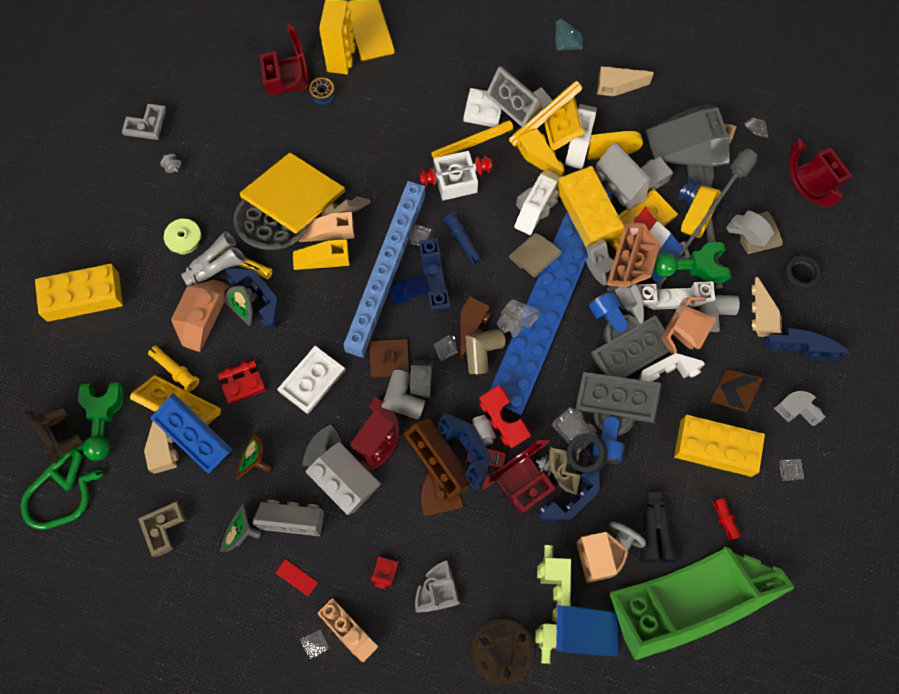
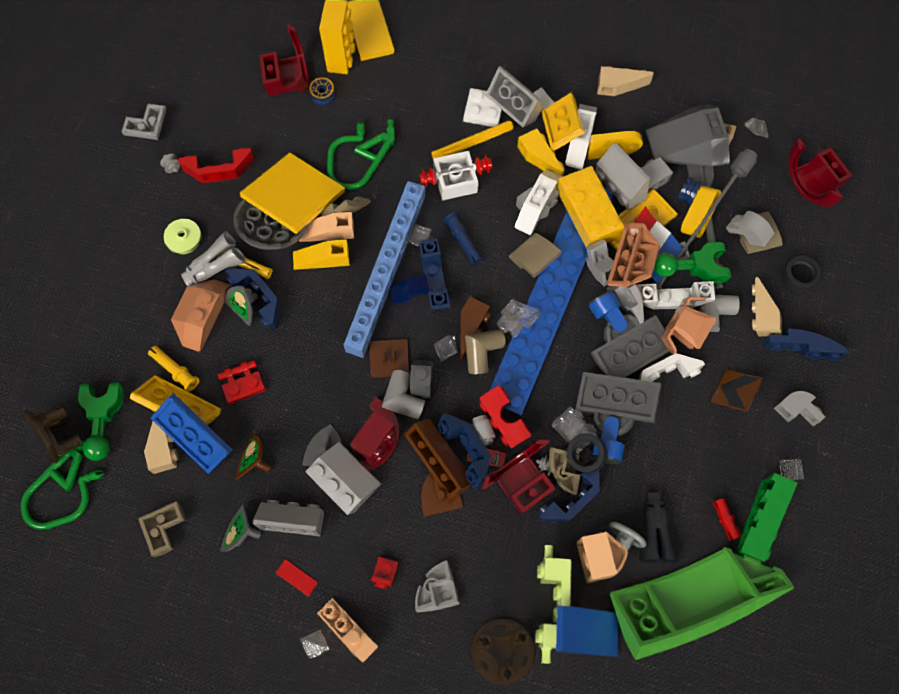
yellow brick [35,264,123,322] -> none
white plate [277,346,345,414] -> none
yellow axle [509,81,582,146] -> none
clear light blue slope [555,19,583,50] -> none
yellow brick [674,415,765,477] -> none
none -> red slope [178,148,254,183]
none -> green piece [327,119,395,190]
none -> green wedge [735,473,798,563]

